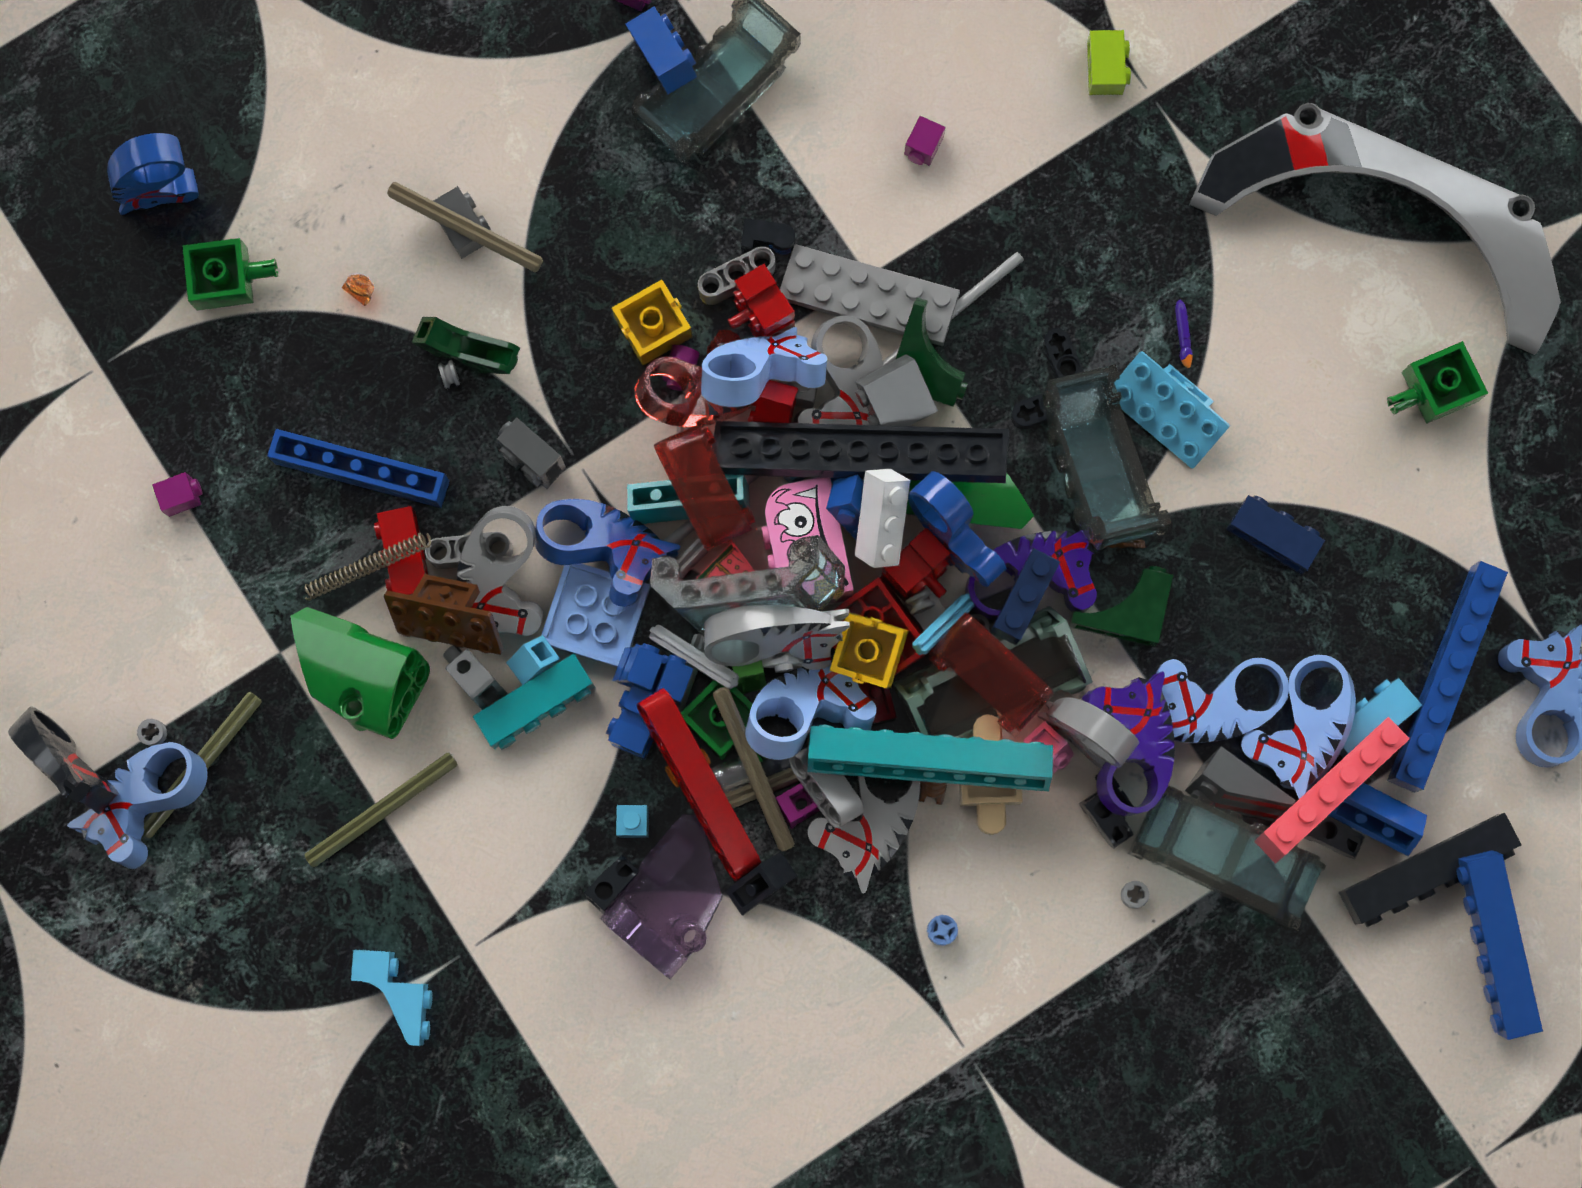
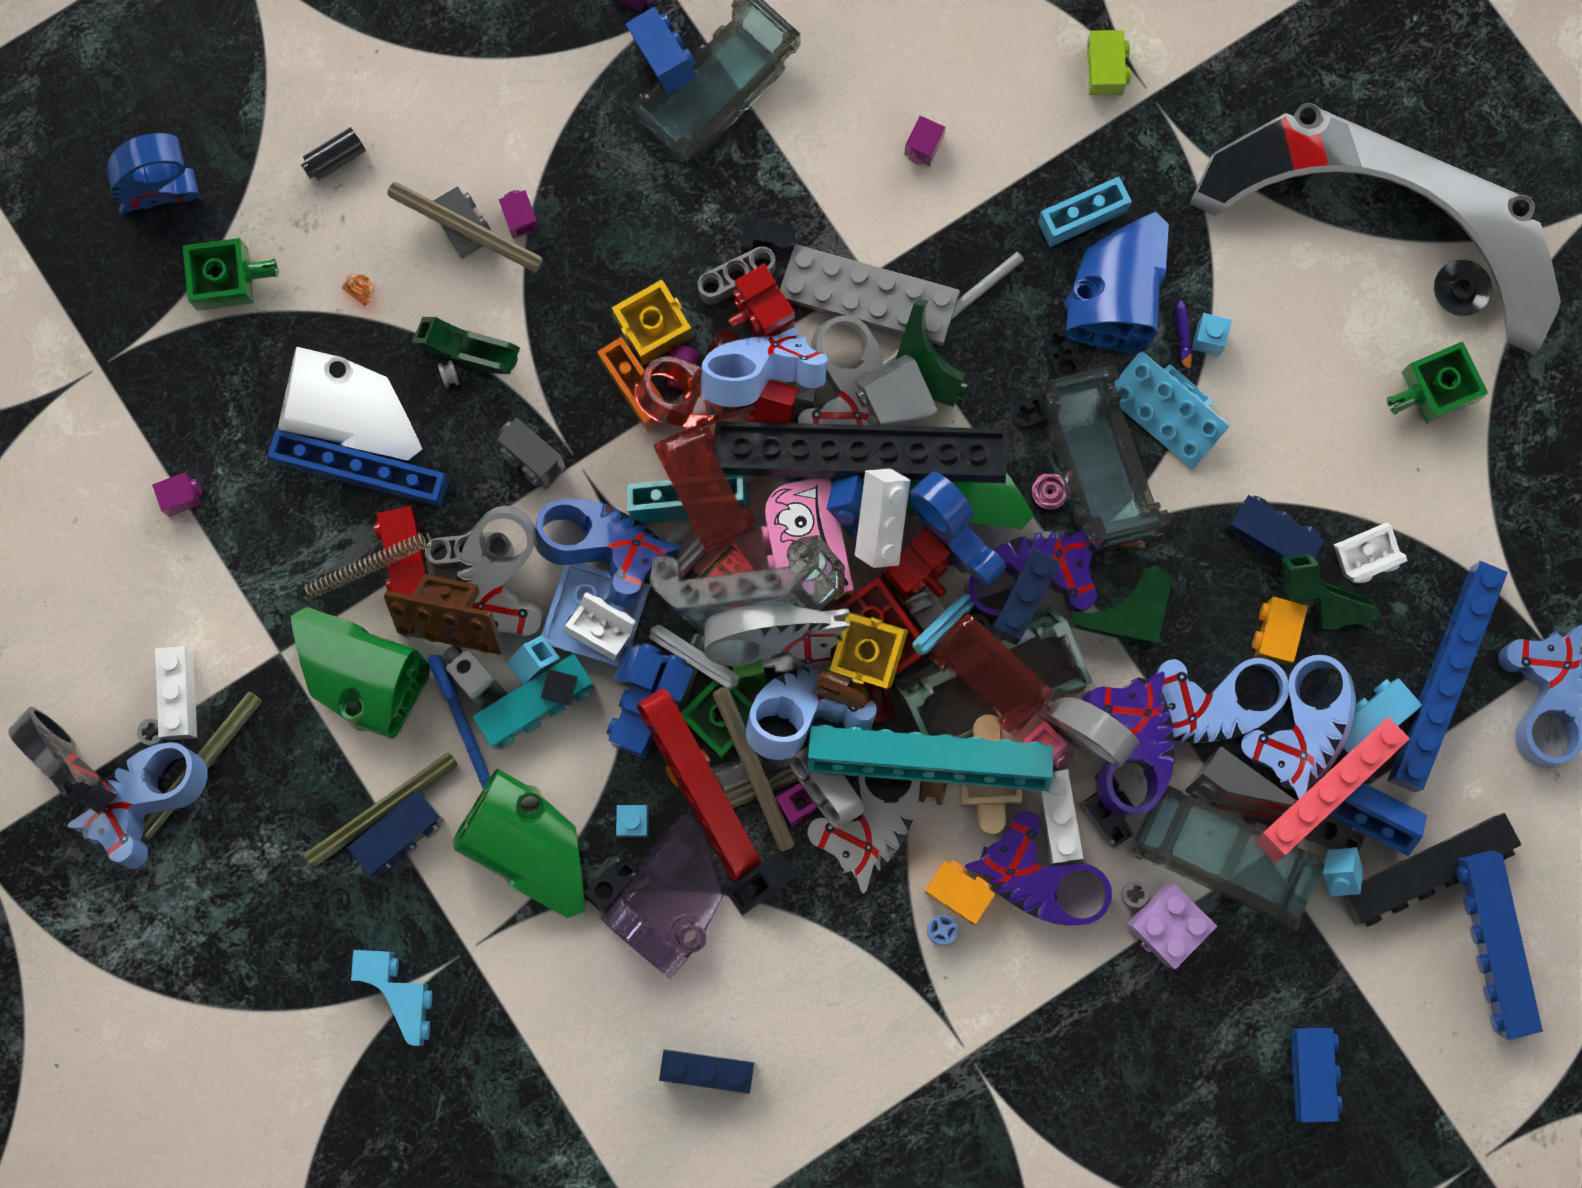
none -> white brick [155,646,197,741]
none -> white panel [278,347,422,460]
none -> black brick [301,127,366,181]
none -> dark blue brick [347,790,444,877]
none -> blue piece [427,654,491,788]
none -> green panel [453,768,586,918]
none -> magenta brick [499,190,540,239]
none -> black tile [541,669,578,706]
none -> white bracket [564,592,636,661]
none -> orange brick [597,336,671,431]
none -> dark blue brick [659,1049,755,1094]
none -> reddish brown hinge [812,668,870,709]
none -> light orange brick [924,860,995,925]
none -> dark purple animal [965,811,1112,926]
none -> bright pink plate [1032,474,1069,509]
none -> white brick [1037,769,1083,865]
none -> medium azure brick [1038,177,1132,247]
none -> blue panel [1064,212,1169,355]
none -> lavender brick [1125,882,1217,969]
none -> medium azure brick [1192,313,1232,356]
none -> light orange brick [1252,596,1308,666]
none -> dark green arch [1282,553,1381,630]
none -> blue brick [1291,1028,1343,1122]
none -> medium azure brick [1323,848,1364,897]
none -> white bracket [1334,523,1407,583]
none -> black dish [1434,260,1492,316]

